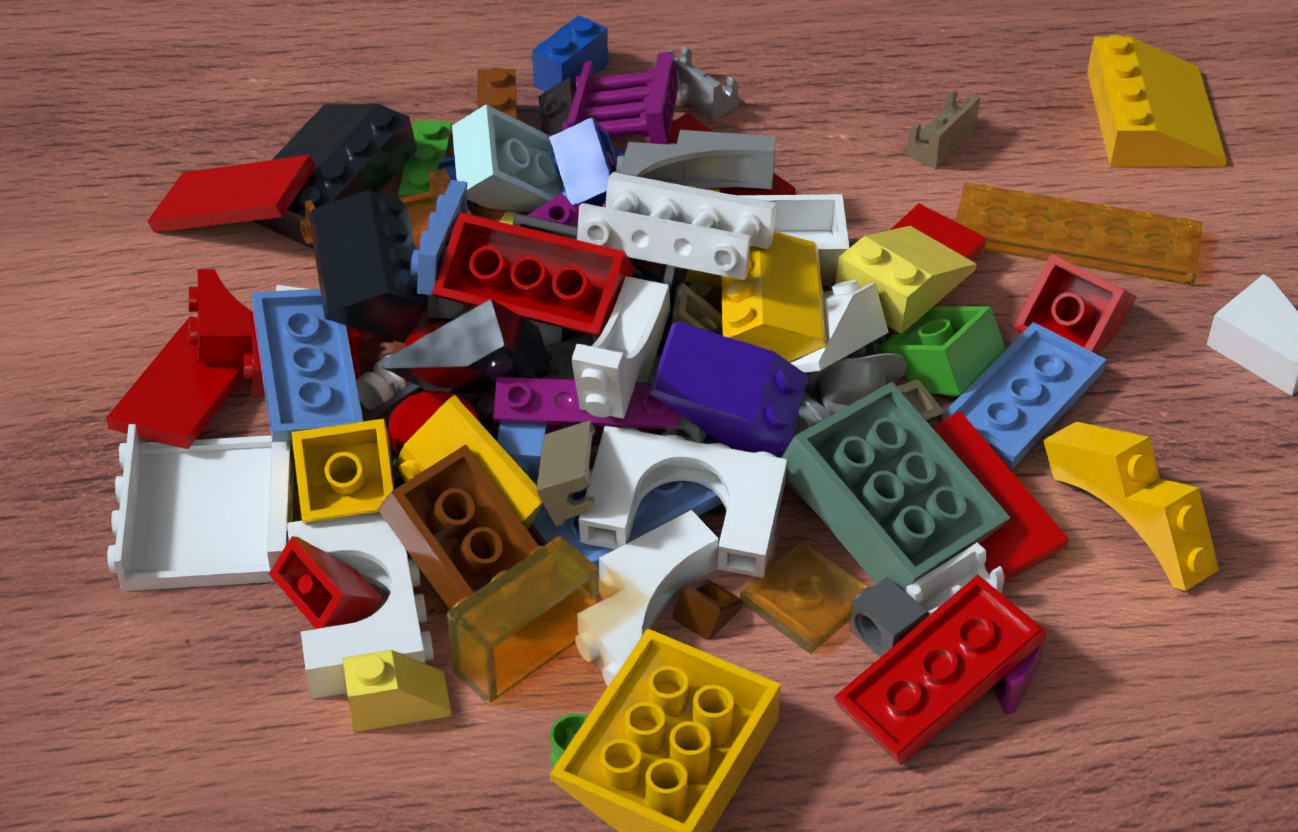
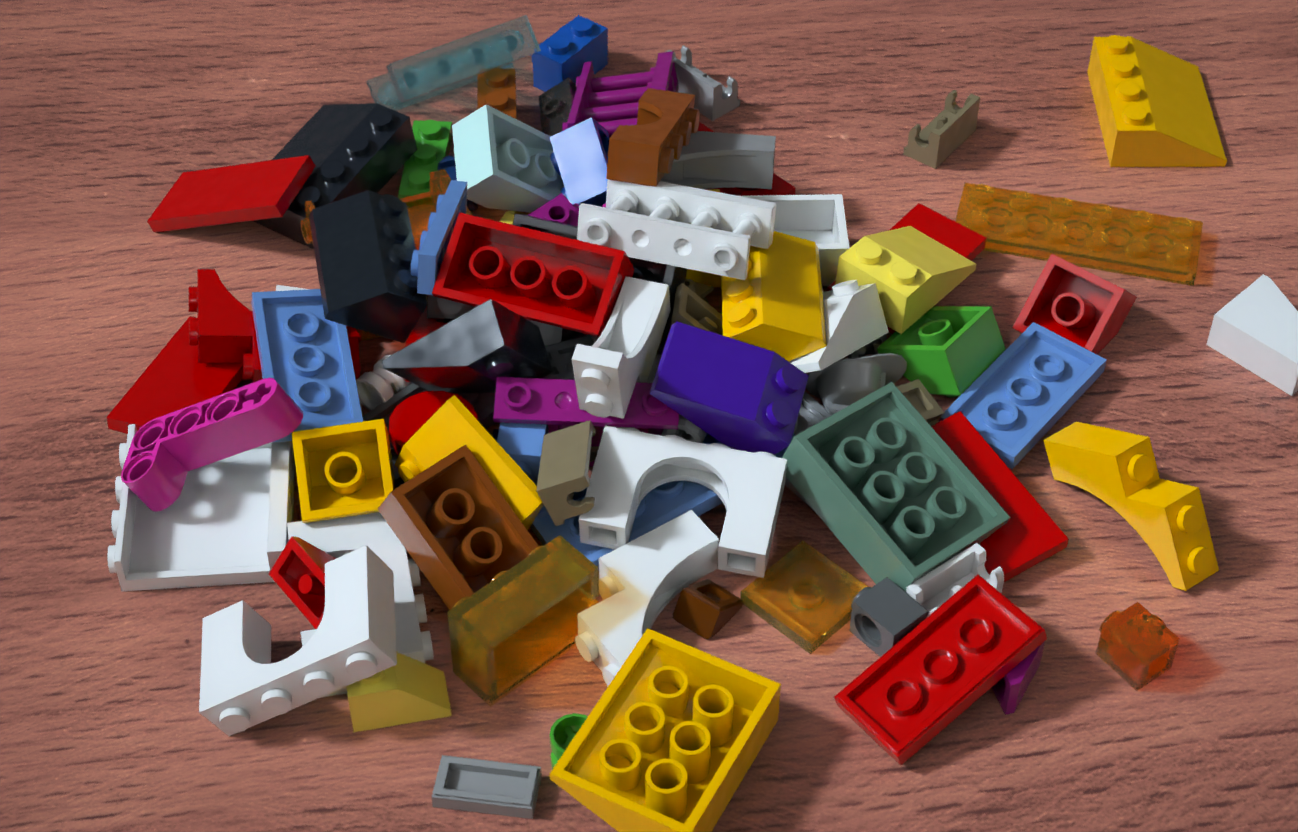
none -> dark pink beam [121,378,303,512]
none -> white arch [199,545,397,736]
none -> clear light blue fence [366,15,541,111]
none -> light grey tile [432,755,542,819]
none -> dark orange arch [606,88,700,187]
none -> clear orange brick [1096,602,1180,691]

